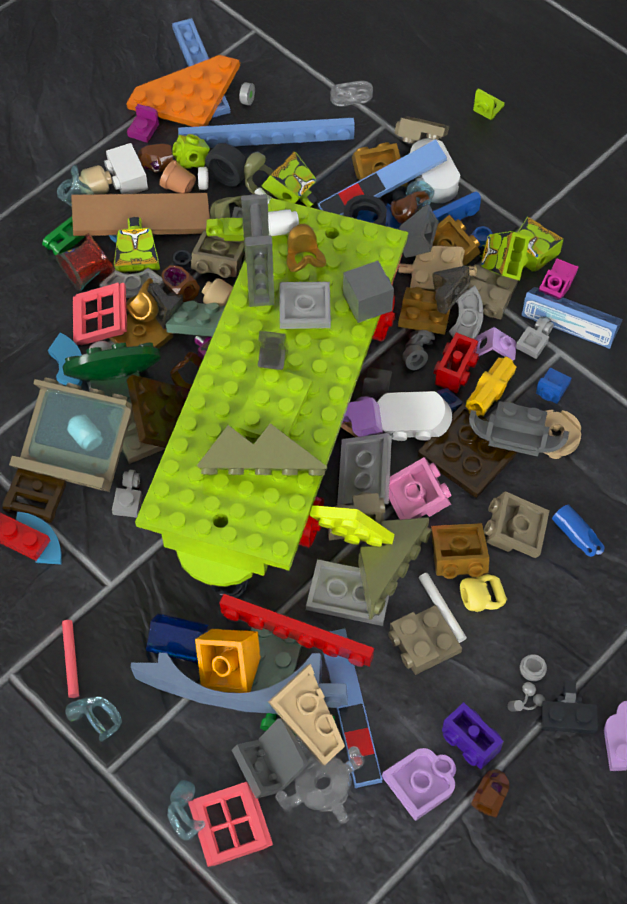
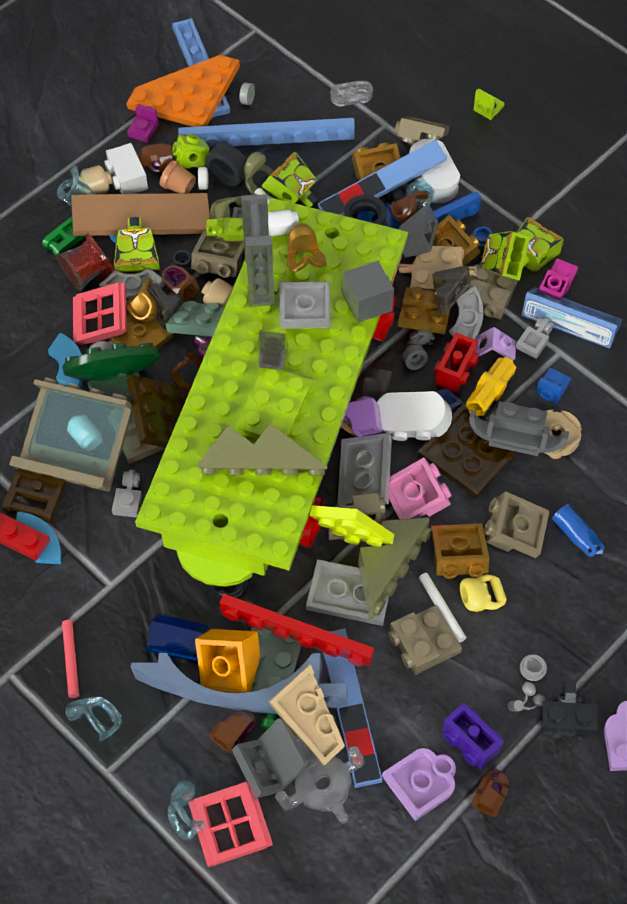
none -> reddish brown rock [209,710,256,753]

